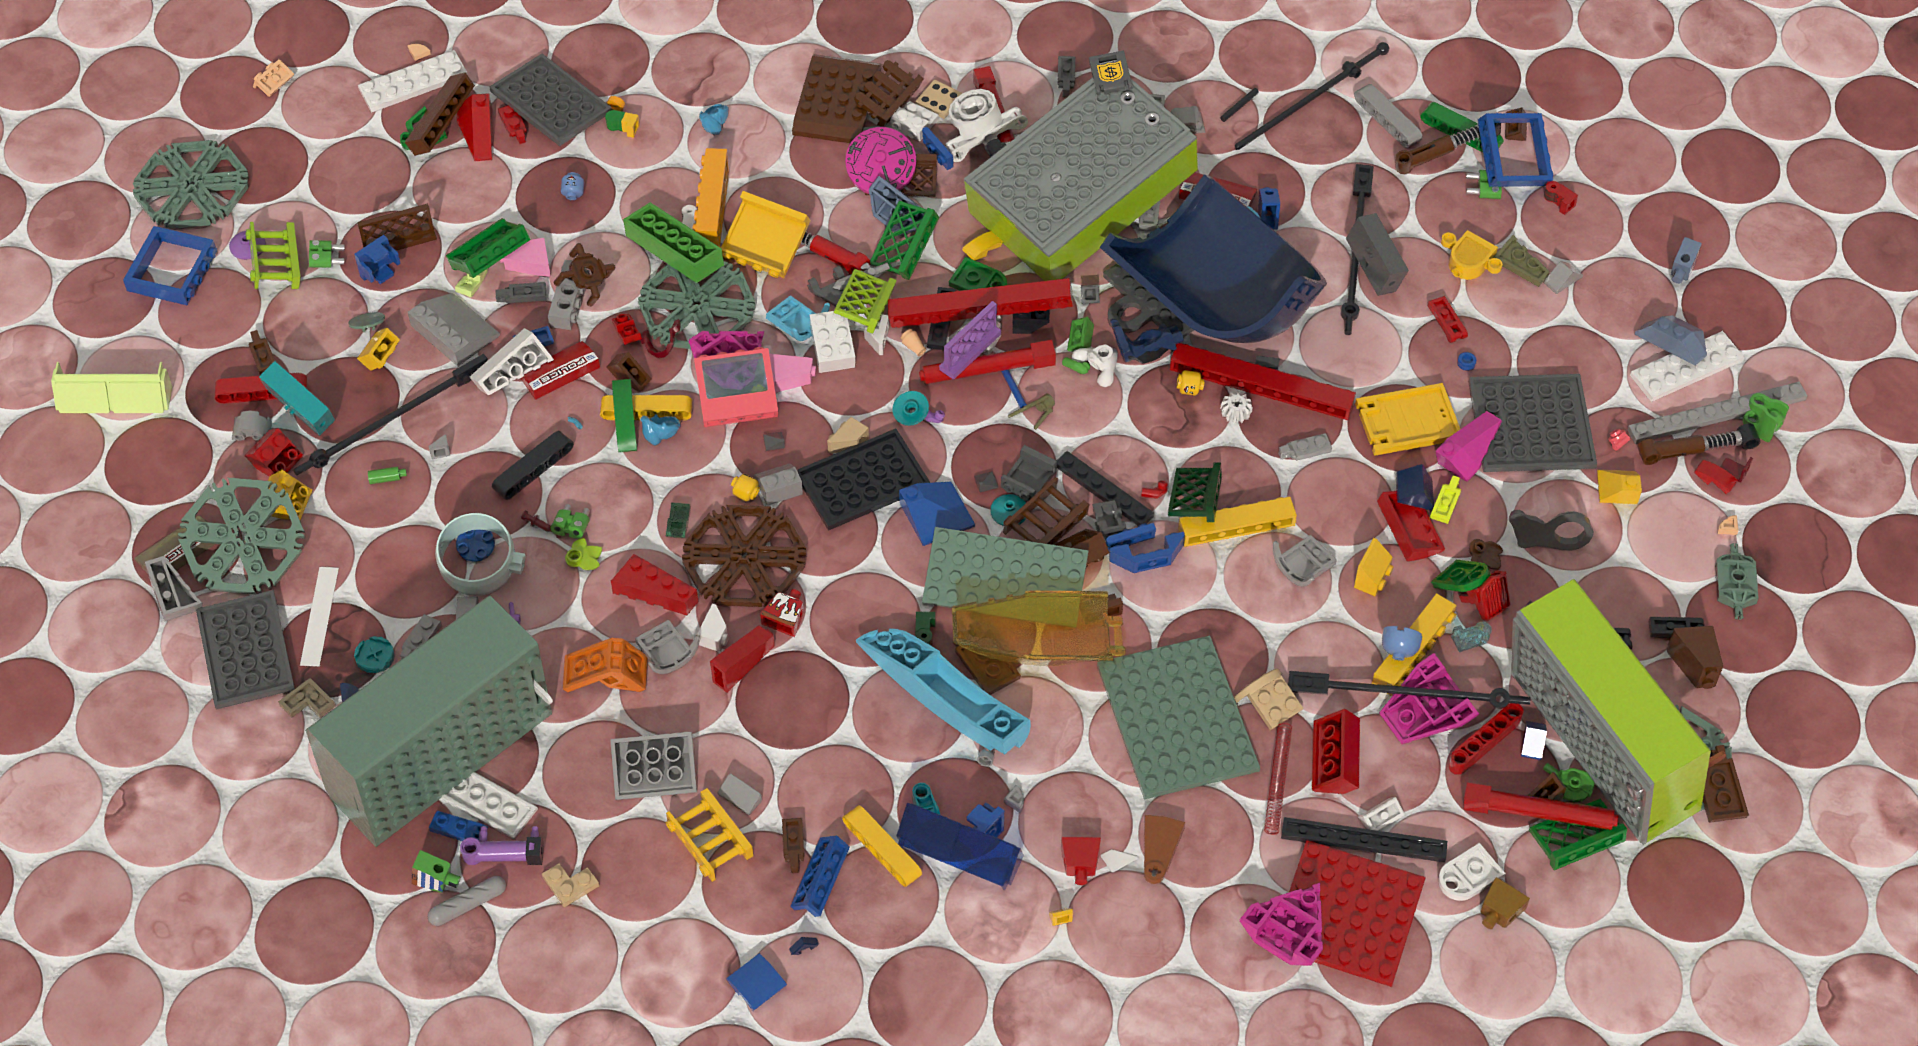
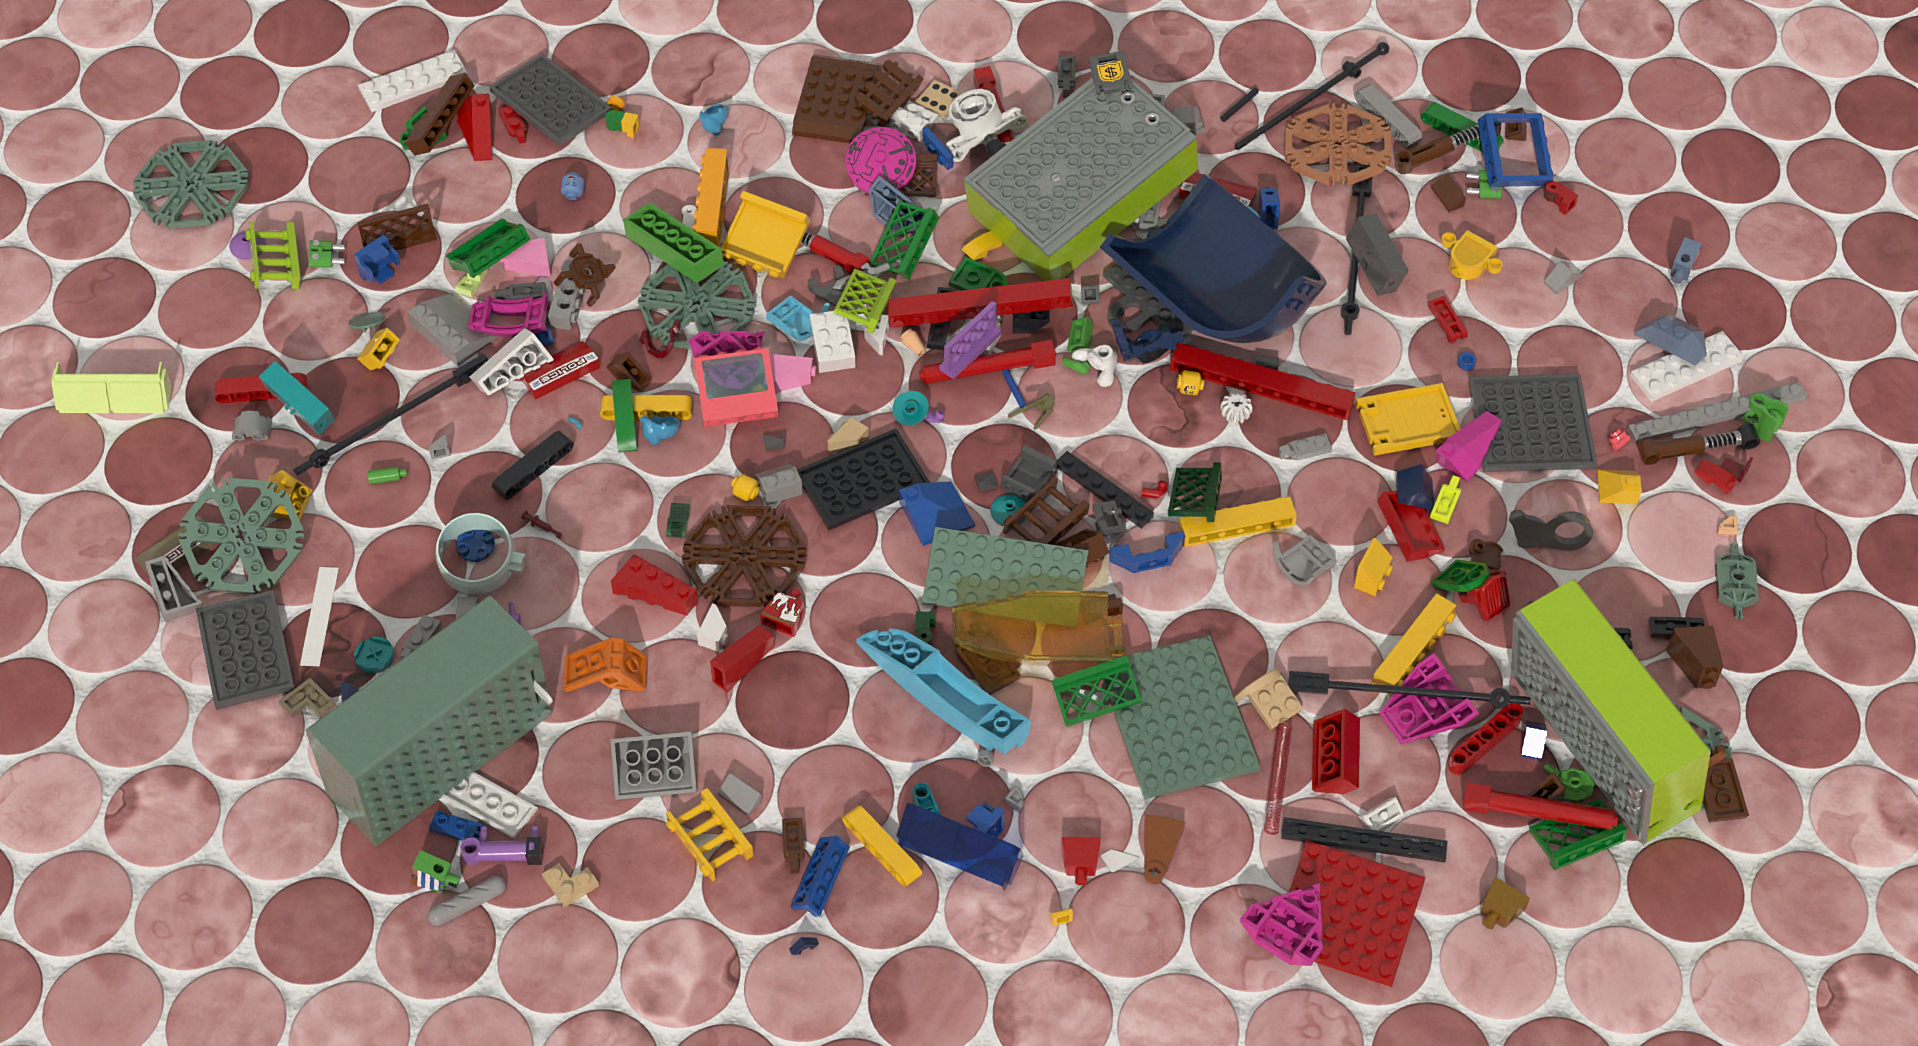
blue window [123,226,217,305] -> none
red slope [244,428,303,477] -> none
reddish brown hinge [249,330,275,375] -> none
light nougat bracket [253,60,294,97] -> none
light nougat tile [407,44,431,61] -> none
bright green piece [551,504,590,539] -> none
lime plate [565,538,602,570] -> none
red slope [612,313,642,345] -> none
light grey piece [635,620,700,674] -> none
blue slope [726,953,787,1011] -> none
blue hinge [1106,523,1156,550] -> none
medium blue cylinder [1382,626,1422,661] -> none
white plate [1438,843,1506,901] -> none
clear light blue leg [1451,622,1492,652] -> none
olive wing [1494,235,1550,287] -> none
none -> dark pink wedge [468,292,551,337]
none -> green fence [1051,655,1142,727]
none -> nougat plate [1285,103,1392,187]
none -> reddish brown slope [1431,174,1466,212]

